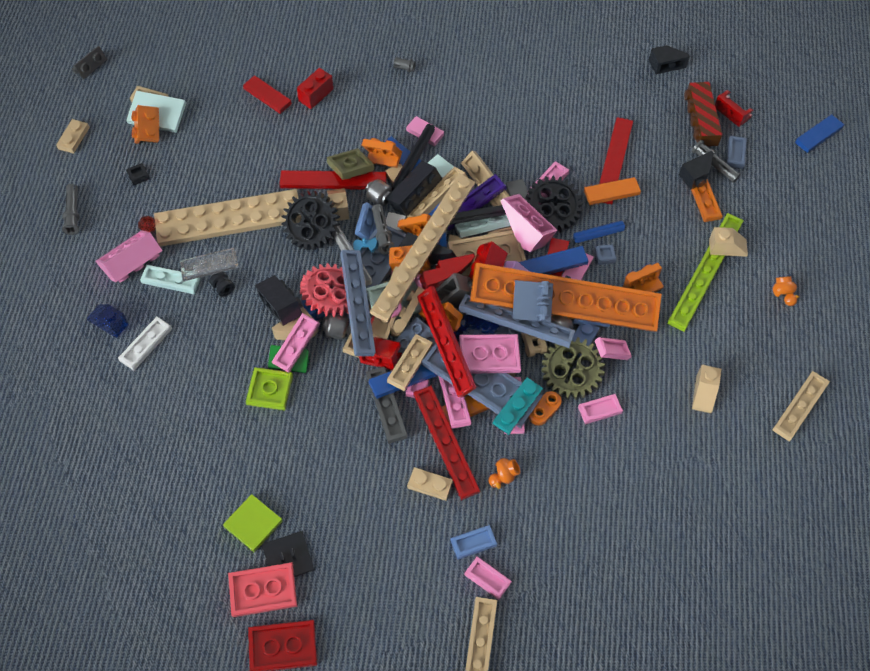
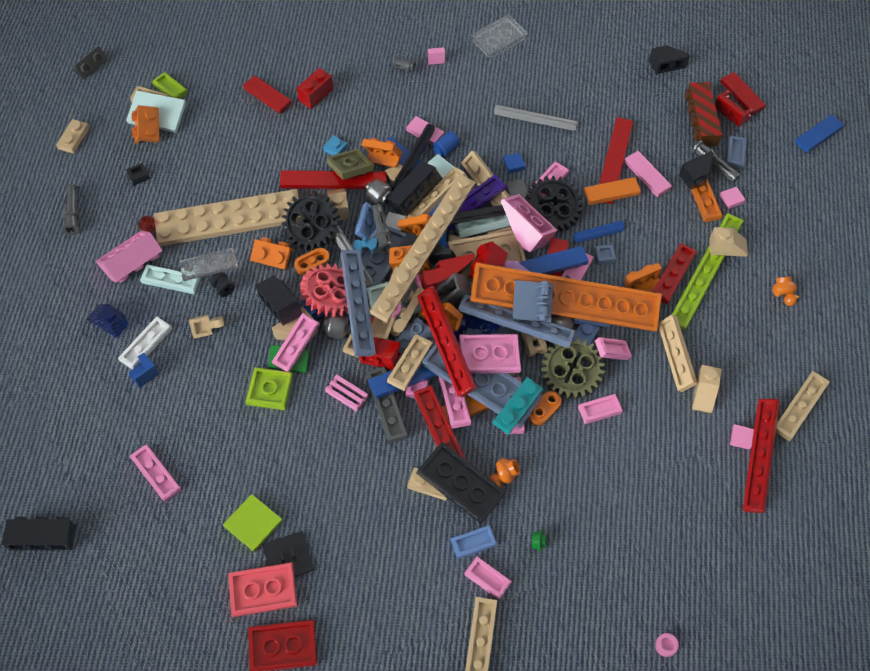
none -> black brick [2,517,76,550]
none -> blue panel [129,353,159,388]
none -> bright pink tile [130,444,182,503]
none -> lime tile [152,72,188,99]
none -> tan plate [189,315,224,339]
none -> orange bracket [250,237,294,270]
none -> orange plate [294,248,330,275]
none -> dark azure plate [323,135,348,155]
none -> bright pink tile [325,374,368,411]
none -> black tile [416,442,507,524]
none -> bright pink tile [428,47,445,65]
none -> blue brick [433,131,460,157]
none -> clear tile [470,14,529,59]
none -> light grey axle [494,105,577,131]
none -> blue tile [503,153,525,173]
none -> green plate [532,530,547,552]
none -> bright pink tile [624,151,672,197]
none -> red tile [653,243,697,304]
none -> bright pink tile [655,633,679,657]
none -> tan plate [658,315,698,392]
none -> red tile [720,72,766,115]
none -> bright pink tile [720,187,745,209]
none -> bright pink tile [730,424,754,450]
none -> red tile [743,399,780,513]

